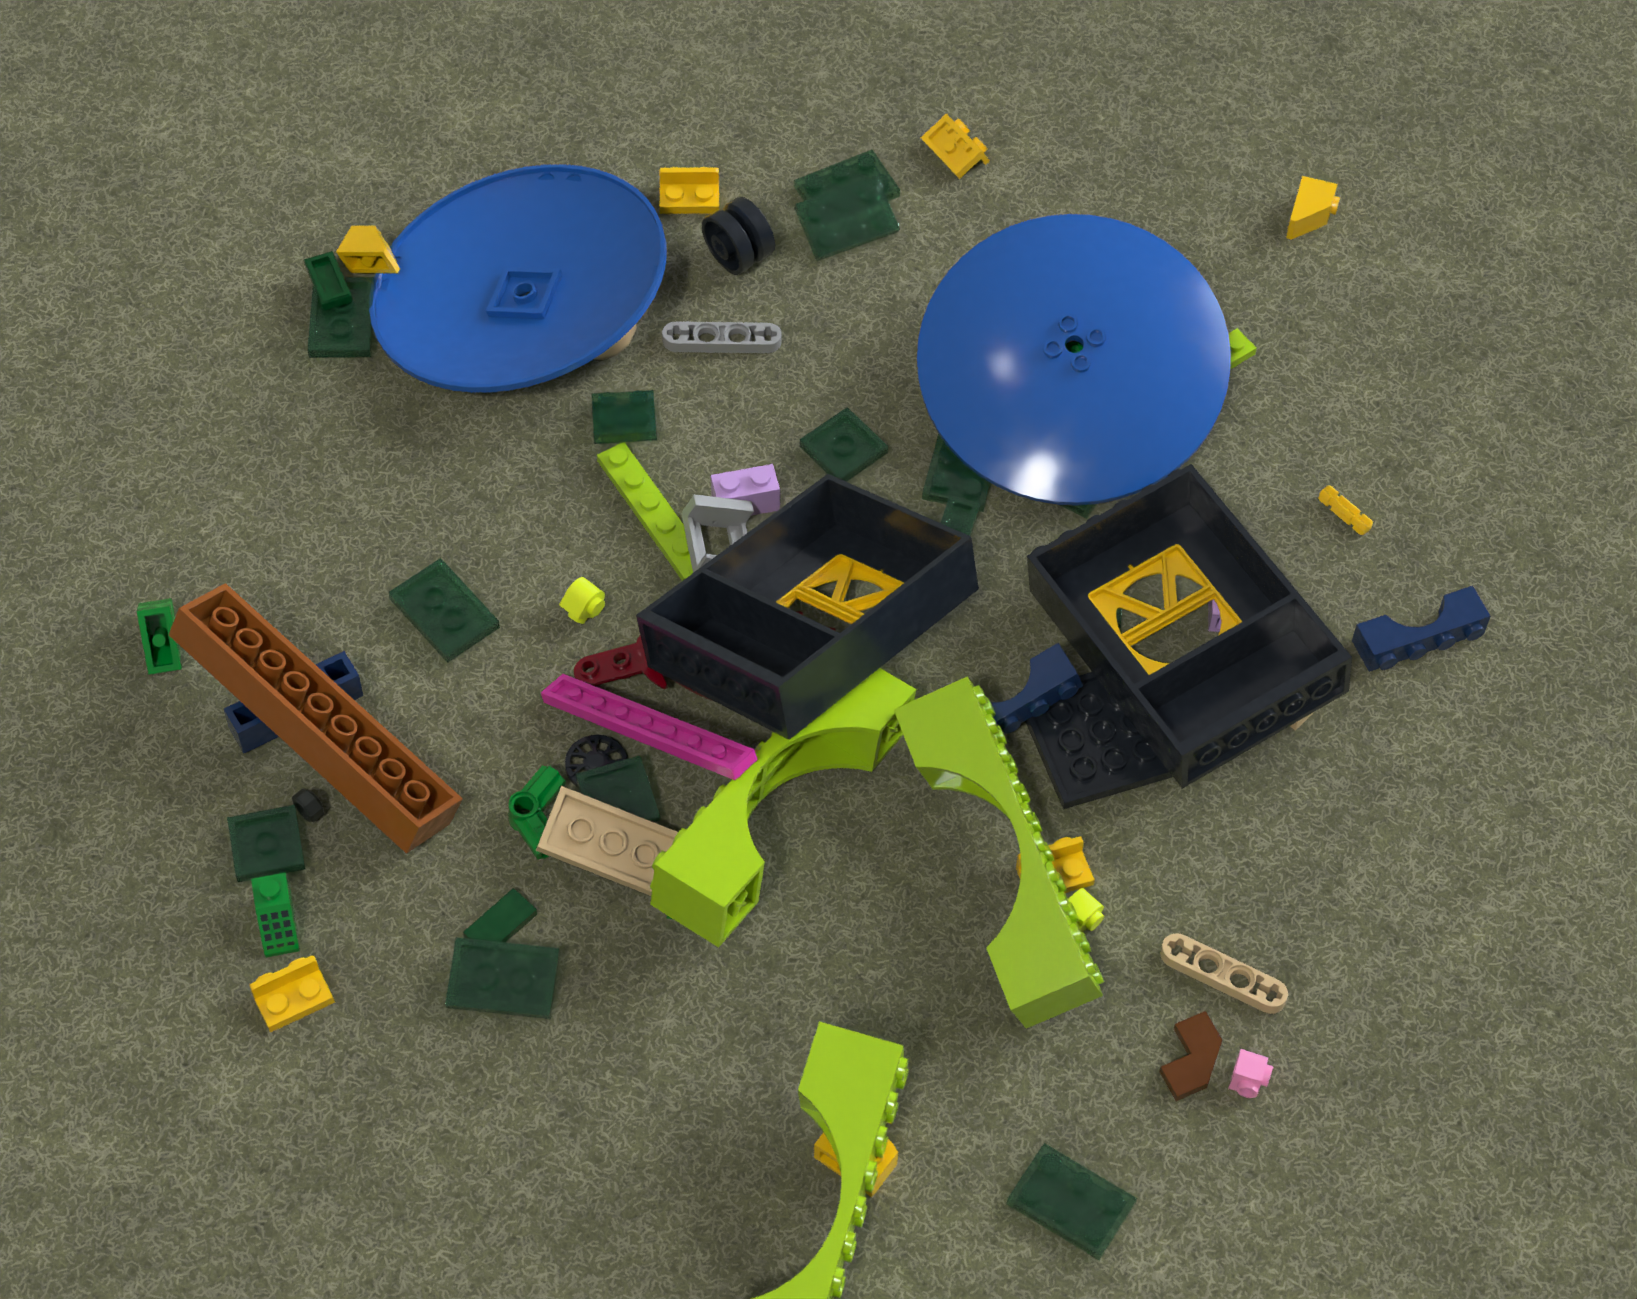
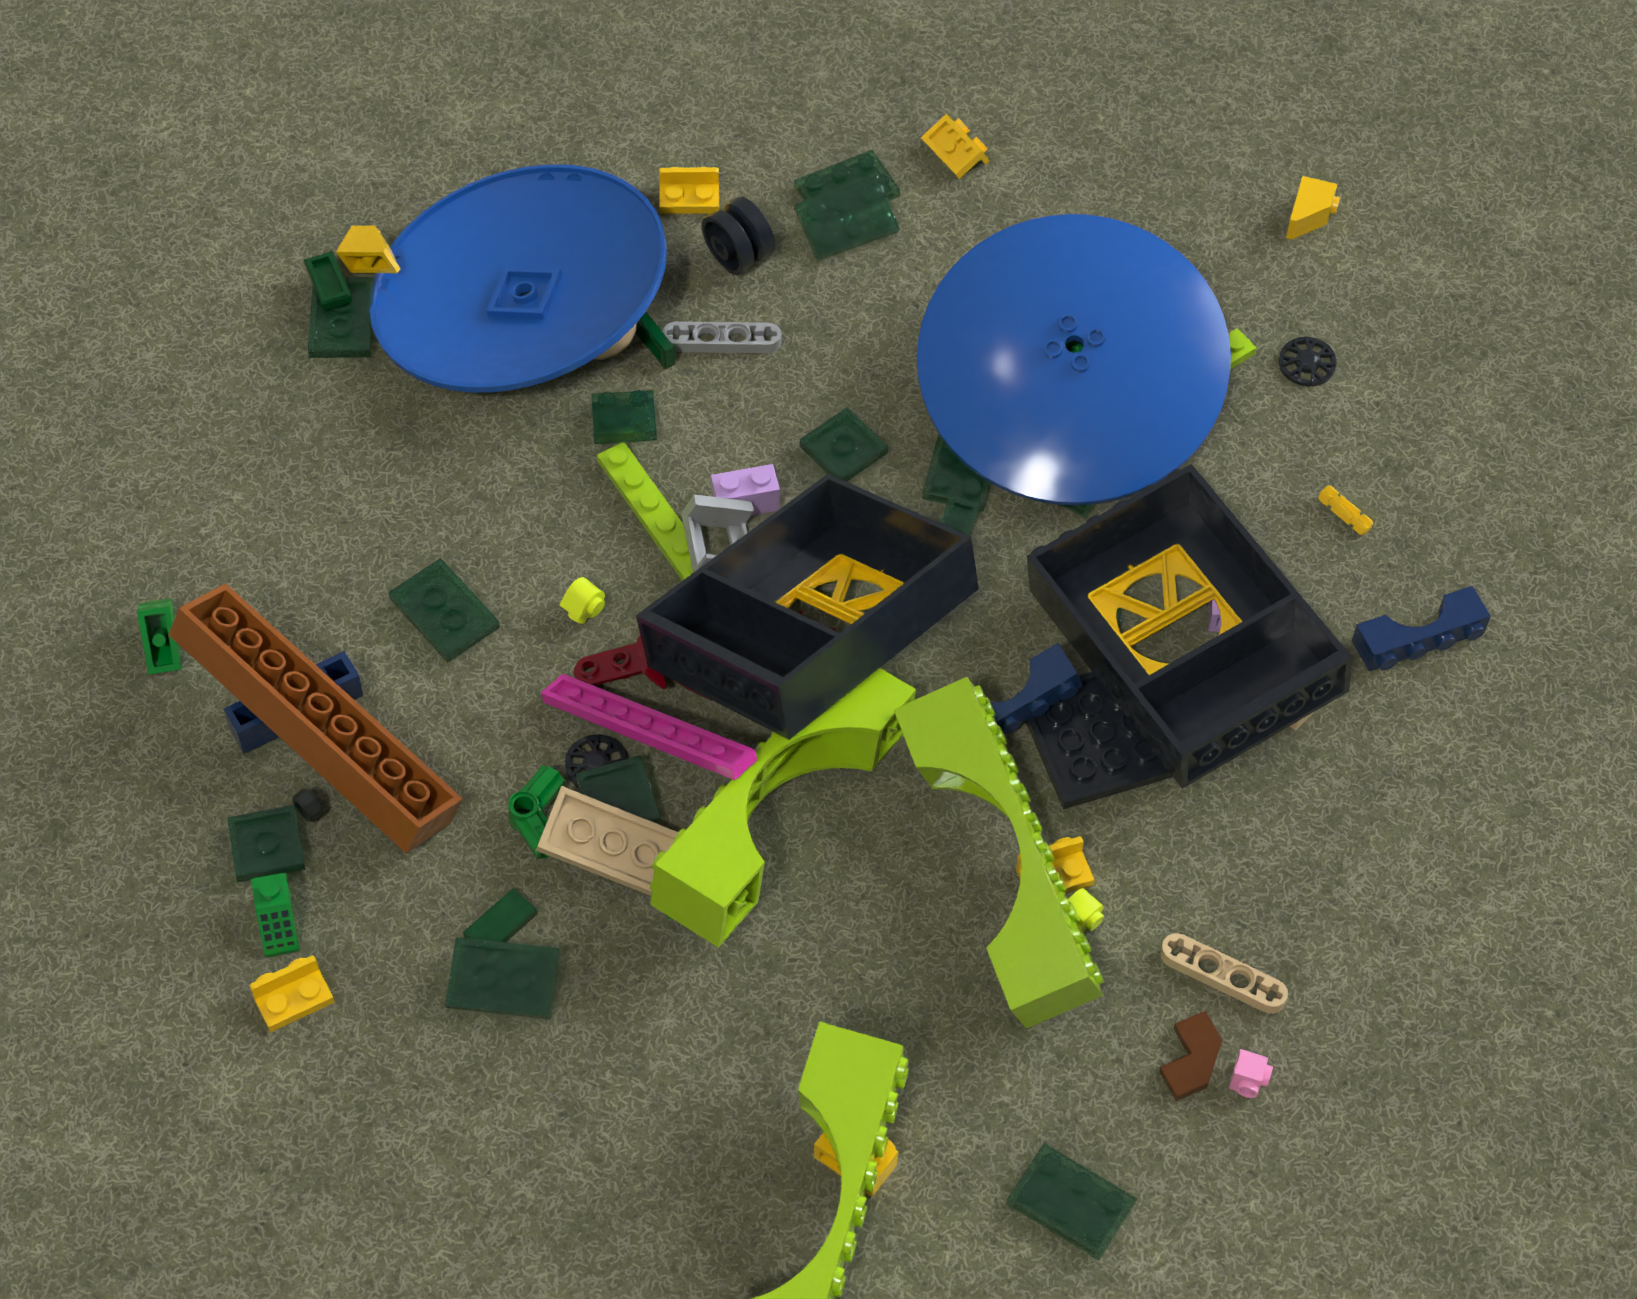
none -> dark green tile [635,312,675,369]
none -> black wheel [1279,336,1337,387]

